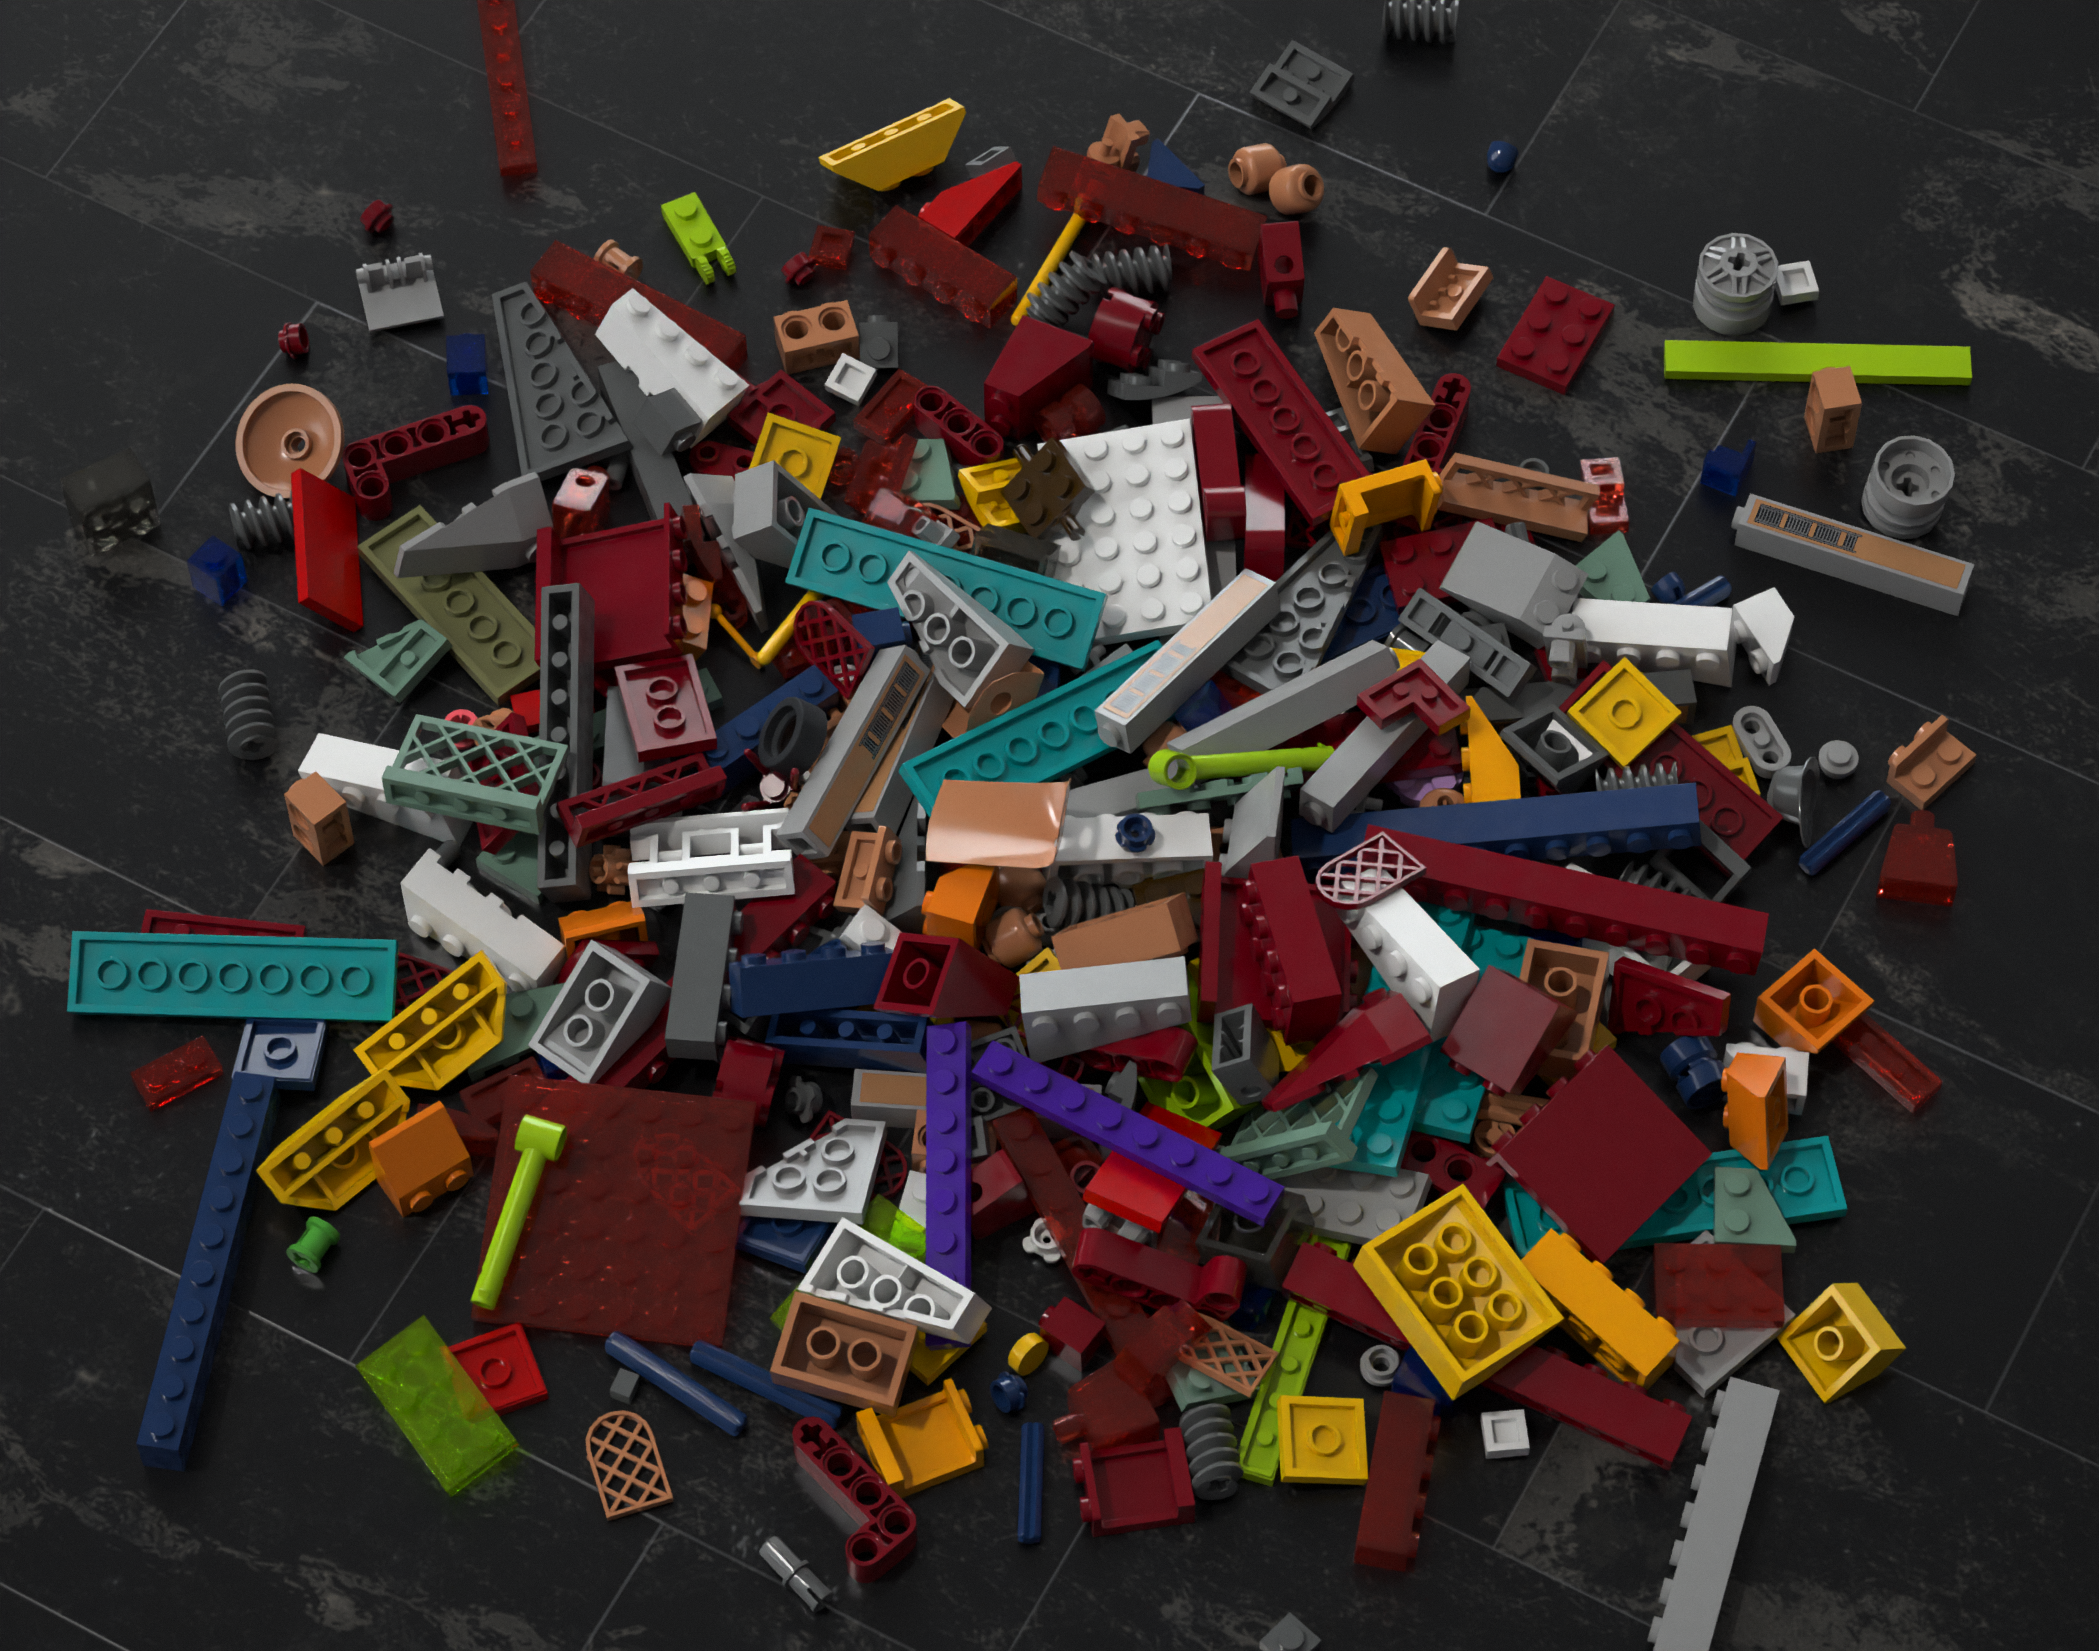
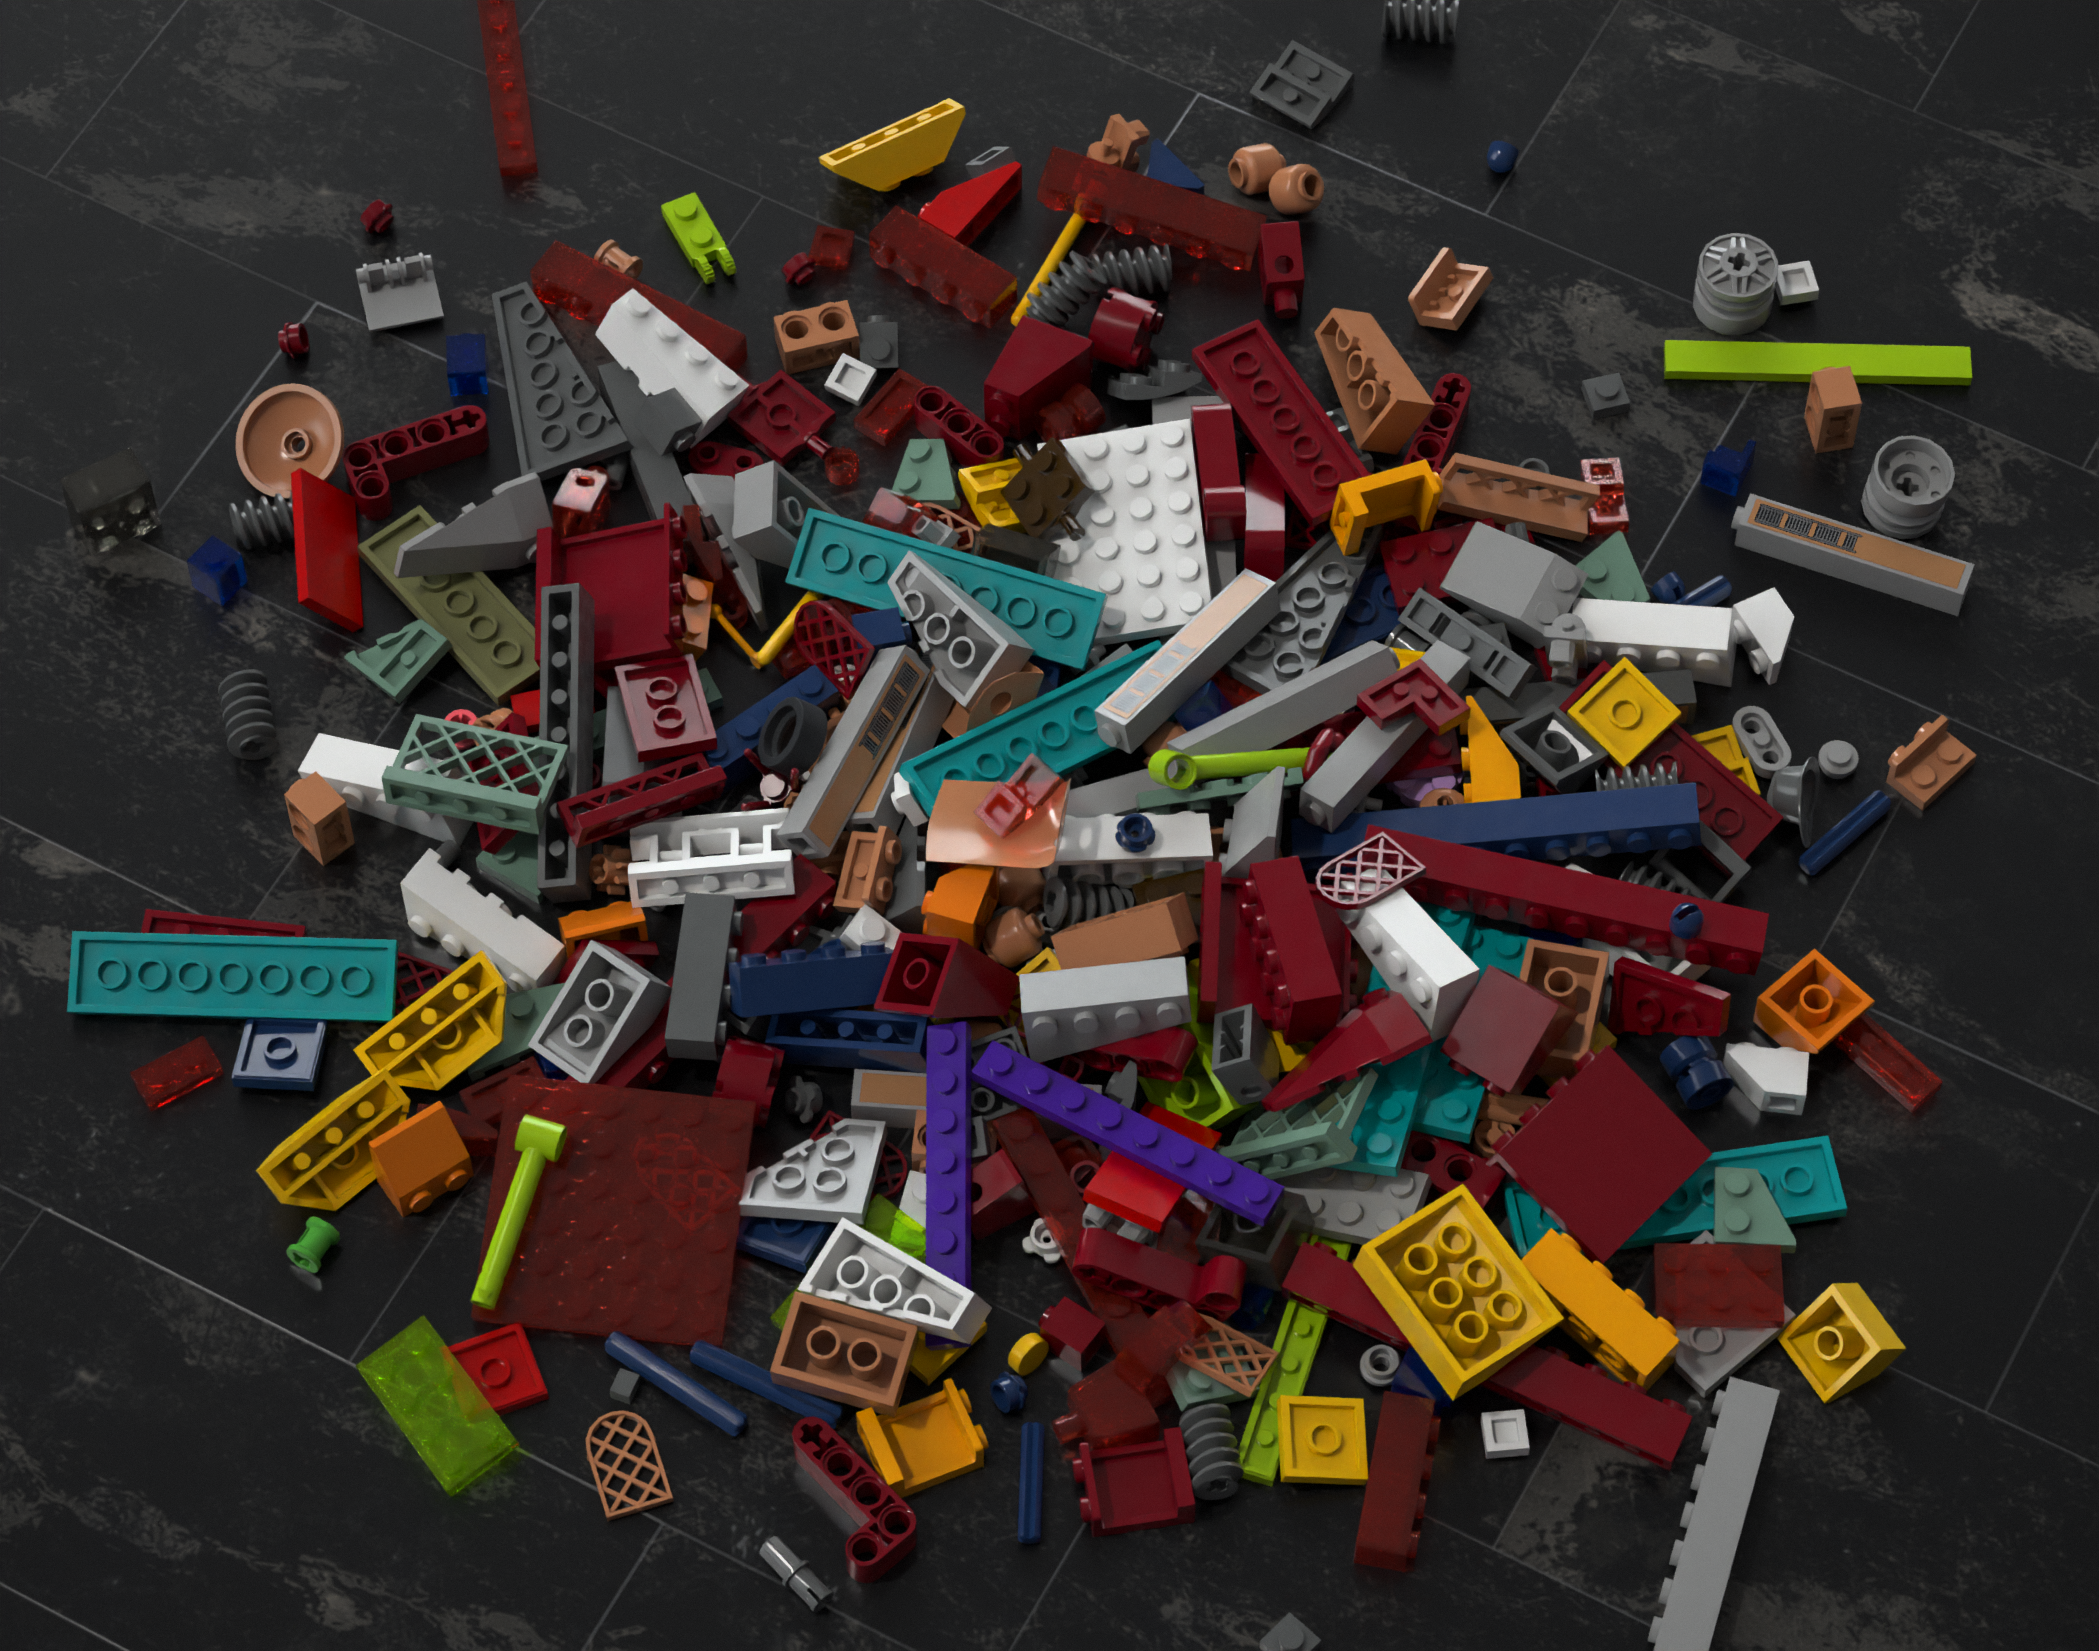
dark blue brick [136,1071,281,1472] -> none
yellow plate [749,413,841,500] -> none
clear red bracket [844,434,918,520] -> none
dark red plate [1496,276,1615,395] -> none
orange slope [1721,1052,1788,1170] -> none
clear red torso [1876,810,1958,907] -> none
none -> white plate [891,772,928,827]
none -> clear red slope [974,753,1065,838]
none -> dark red arm [1302,728,1345,781]
none -> dark grey plate [1581,373,1630,419]
none -> dark blue hinge [1669,902,1704,939]

